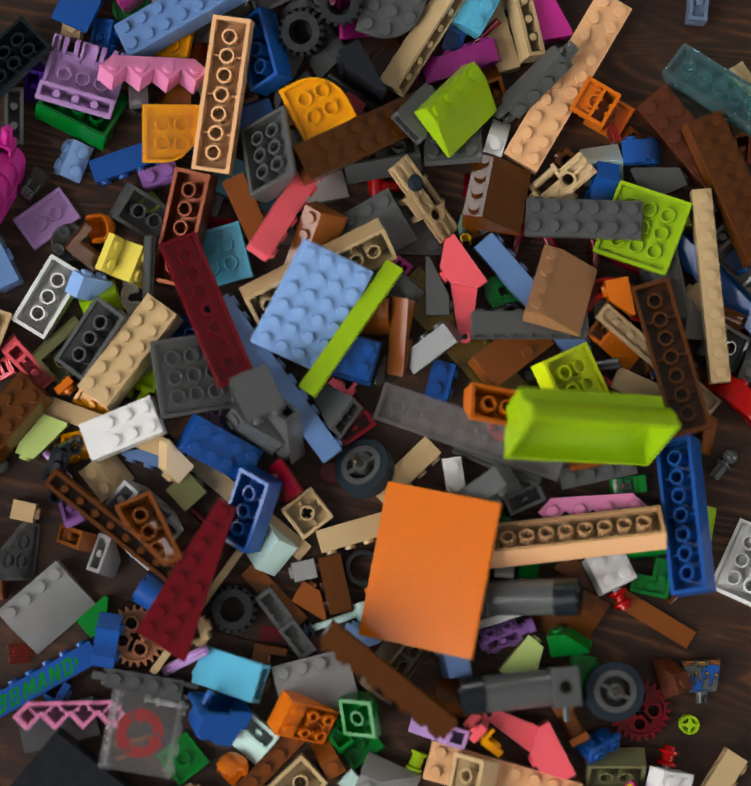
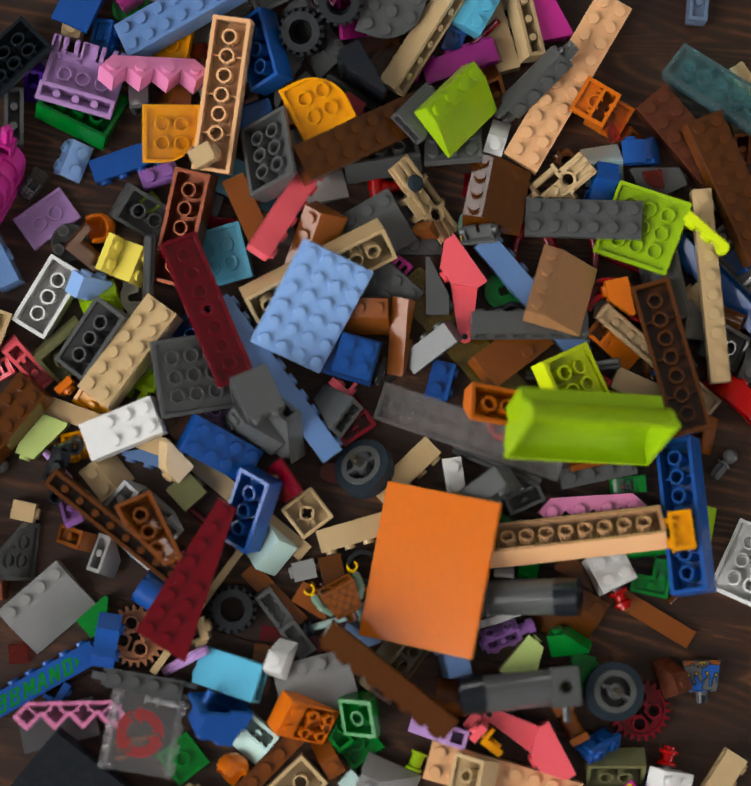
lime tile [298,259,404,398] -> none
lime wheel [678,714,700,735] -> none
none -> tan brick [186,141,220,171]
none -> white slope [263,638,298,680]
none -> dark orange torso [304,561,365,623]
none -> dark orange slope [412,221,439,240]
none -> dark grey hinge [459,223,502,245]
none -> clear red tile [641,169,665,189]
none -> light orange bracket [663,509,696,554]
none -> neon yellow plate [683,211,729,256]

